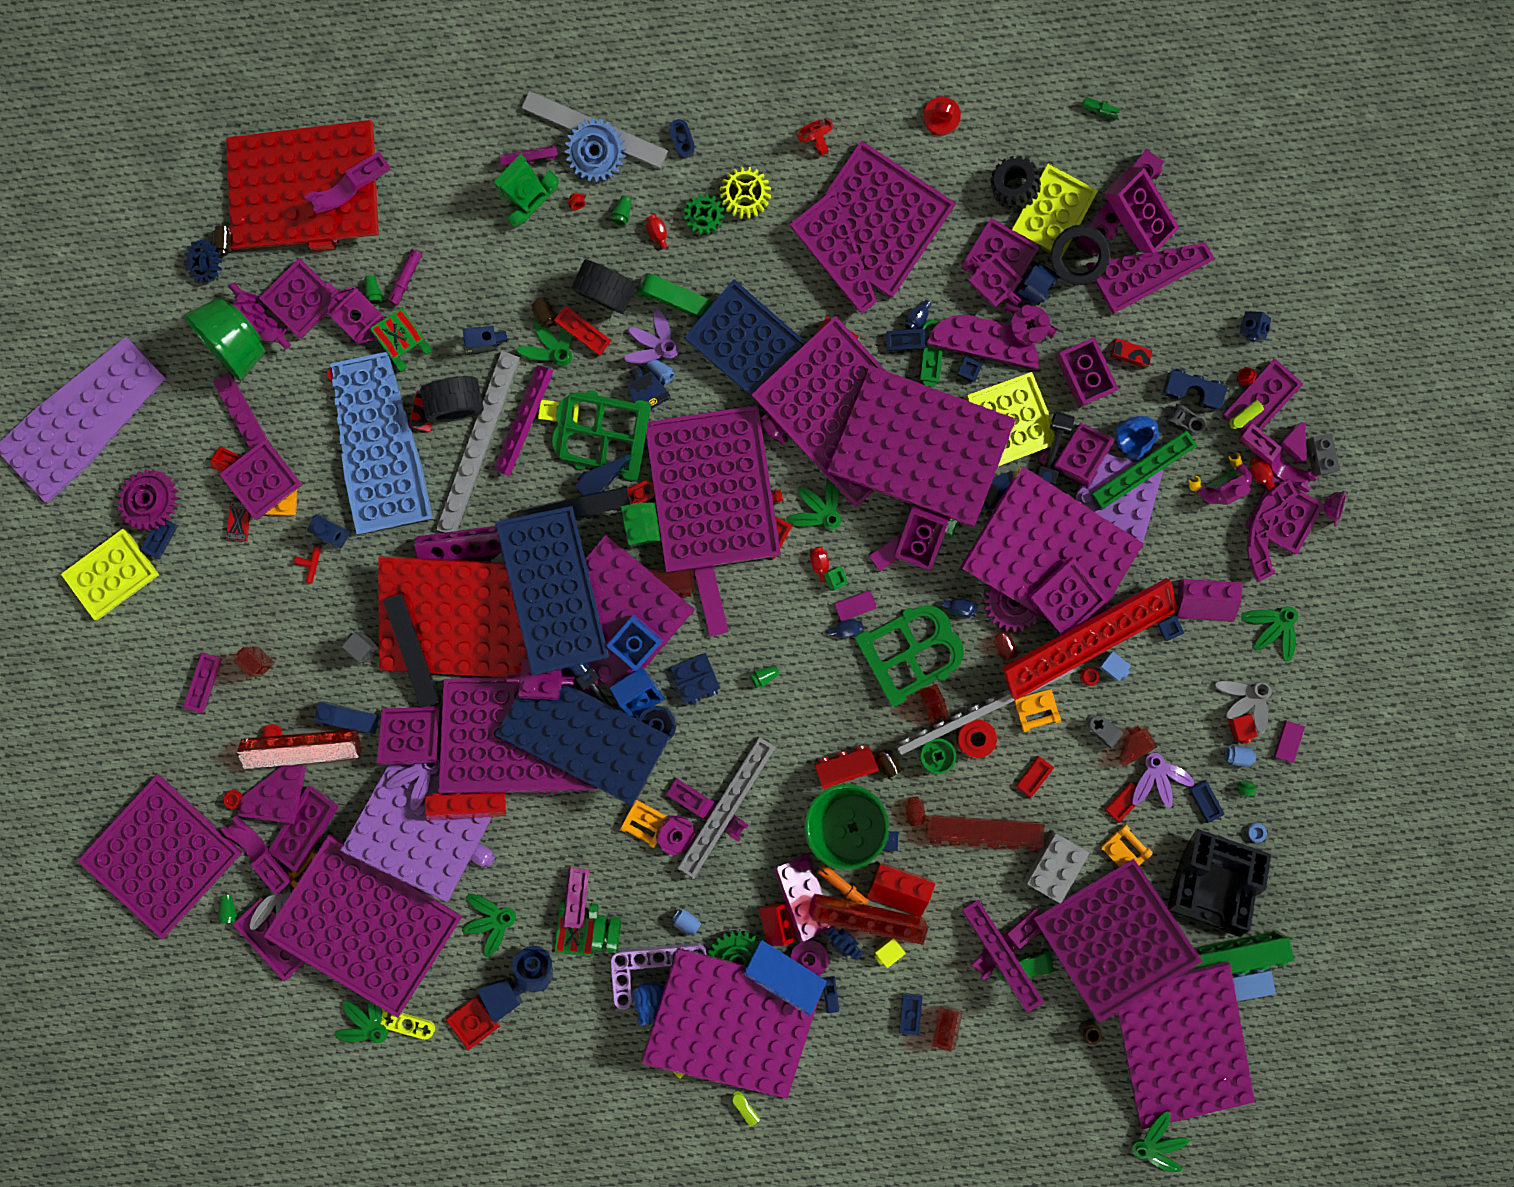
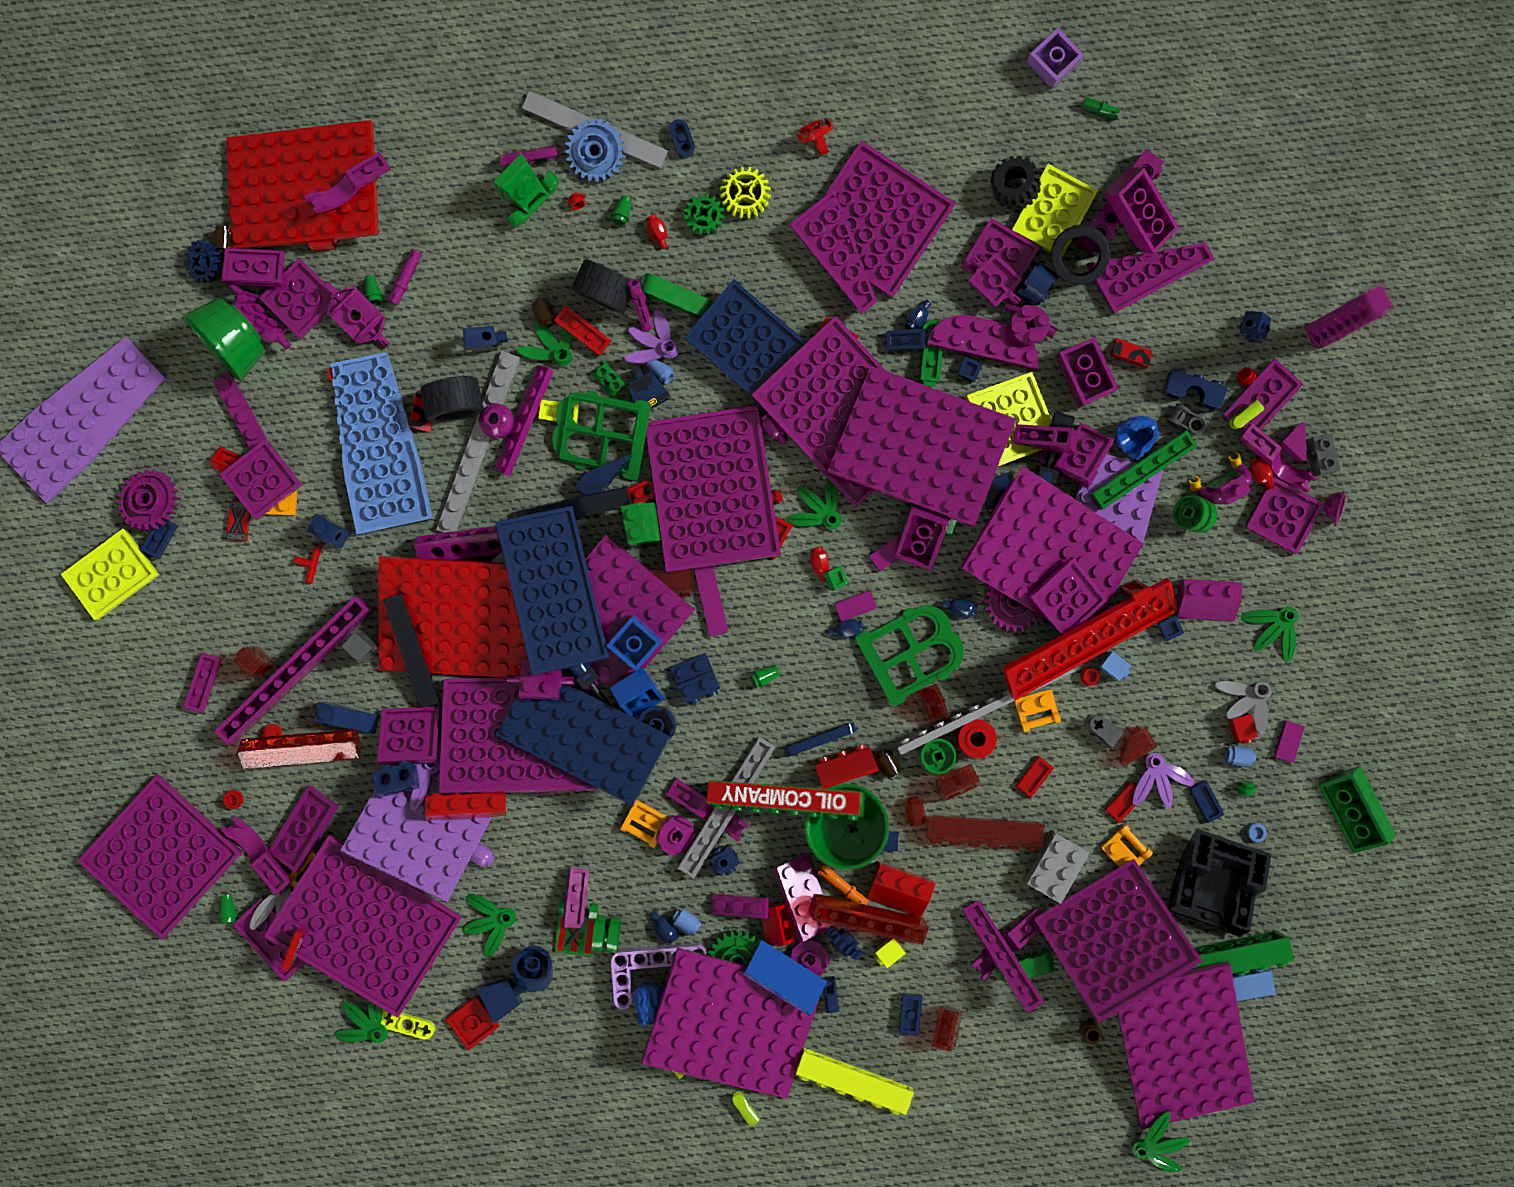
magenta plate [238,763,306,824] -> none
flag [370,307,432,371] -> none
red tile [923,96,961,136] -> none
clear red brick [993,631,1018,661] -> none
magenta tile [1247,478,1298,582] -> none
none -> magenta brick [215,596,374,745]
none -> magenta tile [221,248,285,287]
none -> red tile [281,928,306,971]
none -> dark blue brick [373,761,420,797]
none -> magenta piece [479,403,514,439]
none -> green piece [590,360,632,402]
none -> magenta pin [628,279,653,331]
none -> dark blue plant [650,911,679,944]
none -> brick [706,780,865,820]
none -> dark blue brick [709,845,740,876]
none -> magenta plate [712,894,769,919]
none -> dark blue beam [783,722,857,757]
none -> neon yellow brick [796,1048,914,1115]
none -> clear red brick [935,764,980,802]
none -> magenta slope [1013,424,1078,454]
none -> medium lavender brick [1026,28,1084,89]
none -> red tile [1120,580,1153,602]
none -> green wheel [1173,495,1217,533]
none -> magenta brick [1305,284,1393,348]
none -> green slope [1318,766,1396,853]

